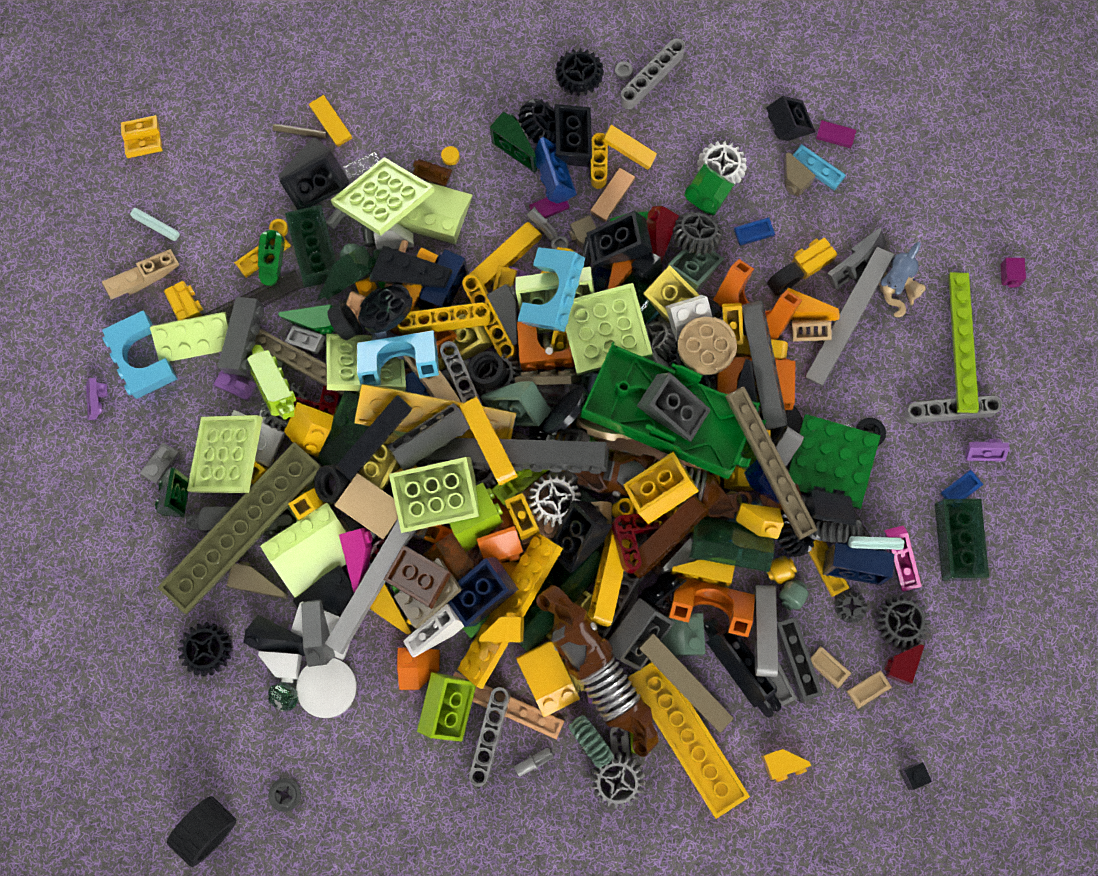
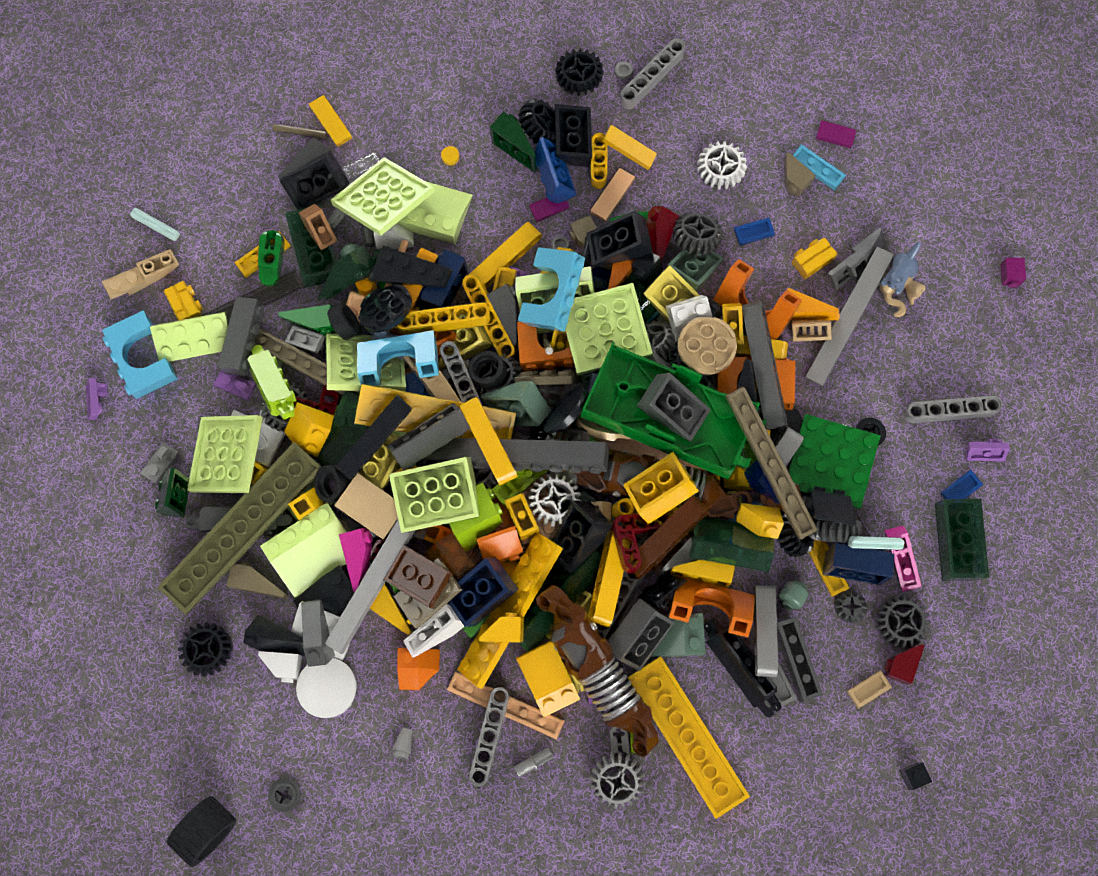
yellow slope [121,115,163,158] -> none
clear green head [268,682,298,712] -> none
yellow tile [269,219,288,237] -> none
reddish brown hinge [412,159,452,187] -> none
lime slope [417,672,476,742] -> none
light grey axle [526,207,558,240] -> none
sand green gear [569,715,613,768] -> none
dark tan tile [638,633,734,733] -> none
green slope [684,163,735,216] -> none
yellow slope [761,749,811,782] -> none
black slope [766,96,816,141] -> none
yellow head [766,555,797,584] -> none
black tyre [767,262,804,296] -> none
tan tile [810,646,851,689] -> none
lime plate [948,272,979,413] -> none
none -> medium nougat slope [299,204,337,250]
none -> light grey cone [391,728,413,760]

